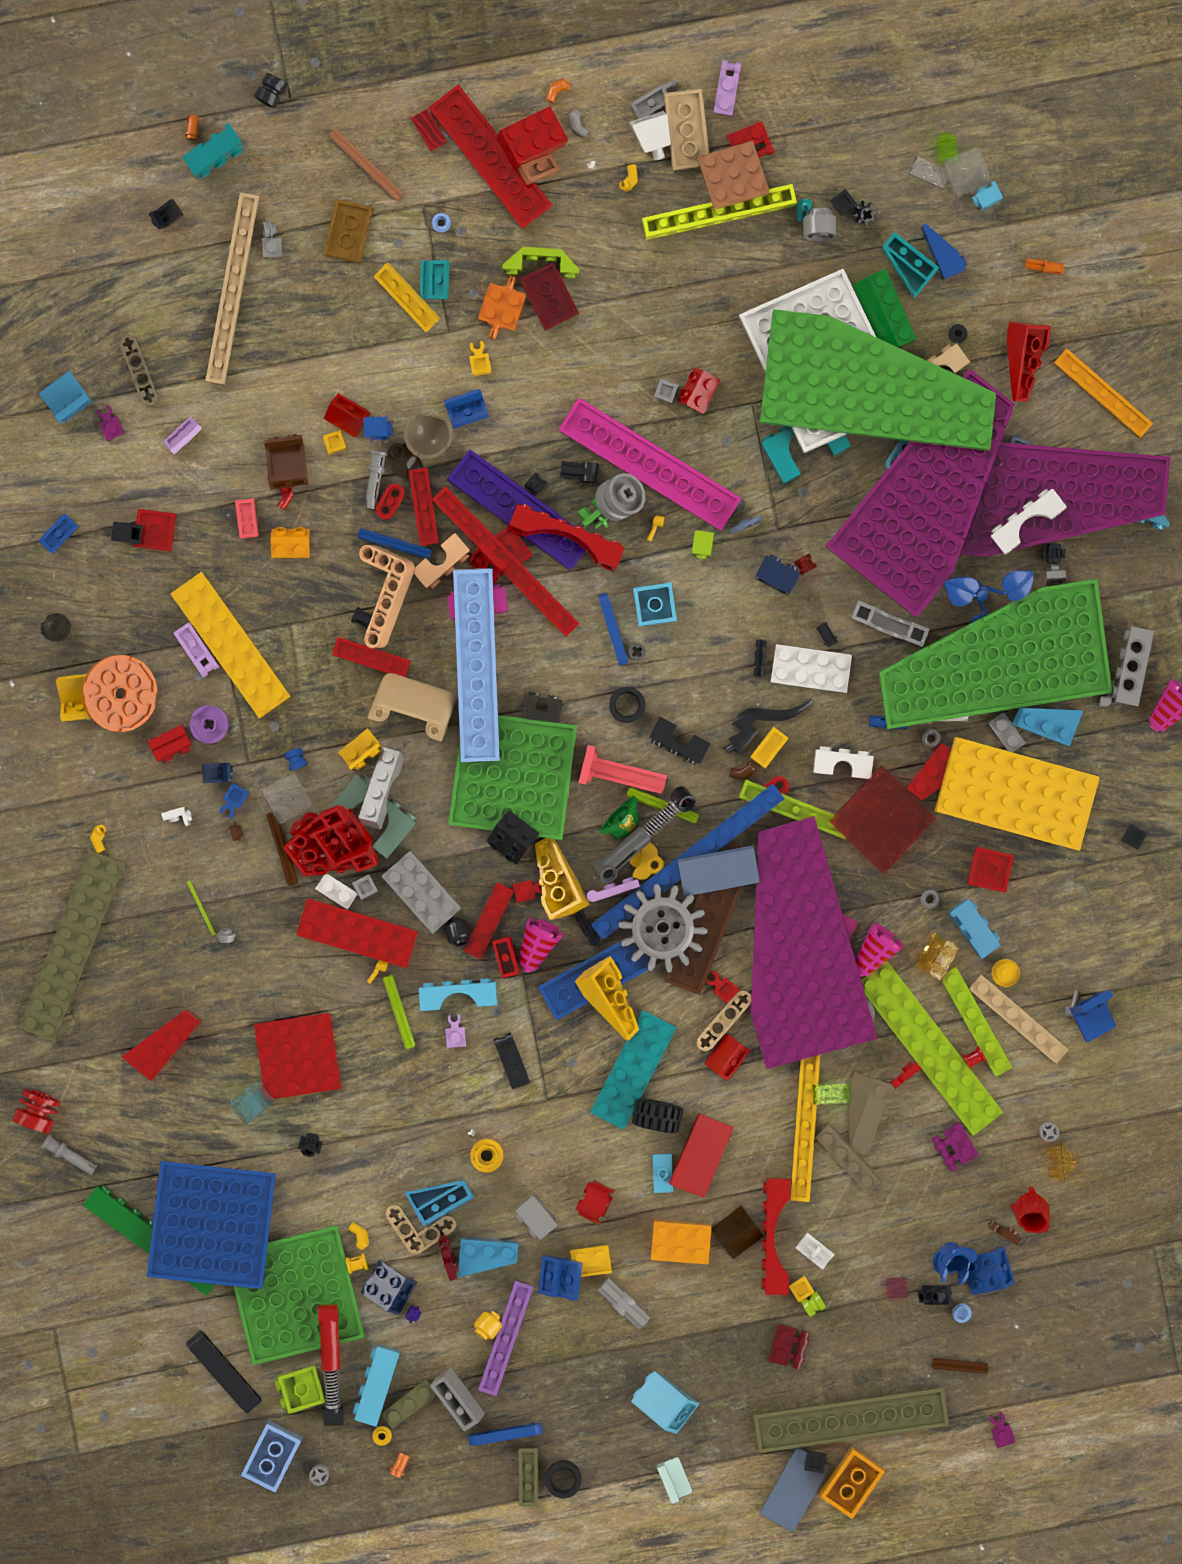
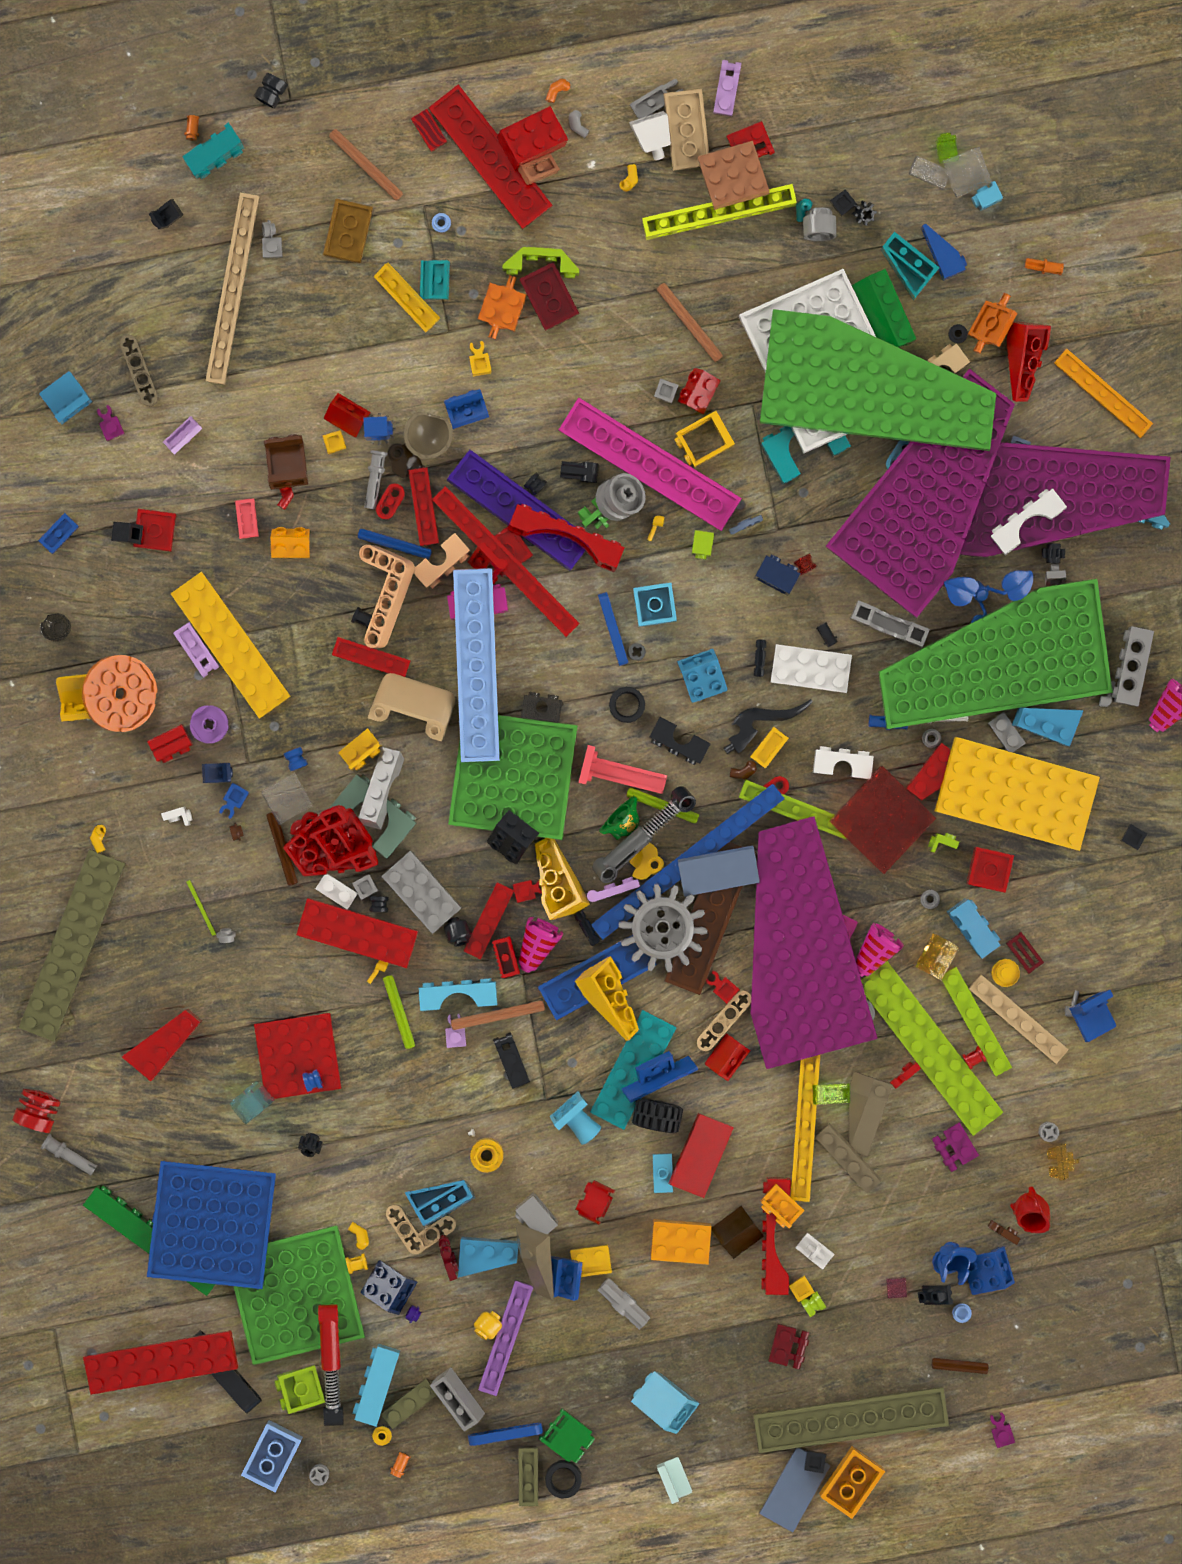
none -> red plate [83,1330,239,1395]
none -> blue wheel [302,1069,323,1092]
none -> black wheel [369,896,389,912]
none -> nougat axle [451,1001,545,1030]
none -> dark tan wedge [516,1224,554,1300]
none -> green plate [538,1408,595,1463]
none -> medium azure plant [550,1091,601,1145]
none -> blue bracket [621,1051,698,1103]
none -> nougat axle [657,283,723,362]
none -> yellow window [674,411,735,468]
none -> dark azure bracket [677,649,728,703]
none -> light orange bracket [760,1184,805,1229]
none -> lime bracket [928,833,959,853]
none -> orange plate [968,293,1018,354]
none -> dark red tile [1006,932,1044,974]

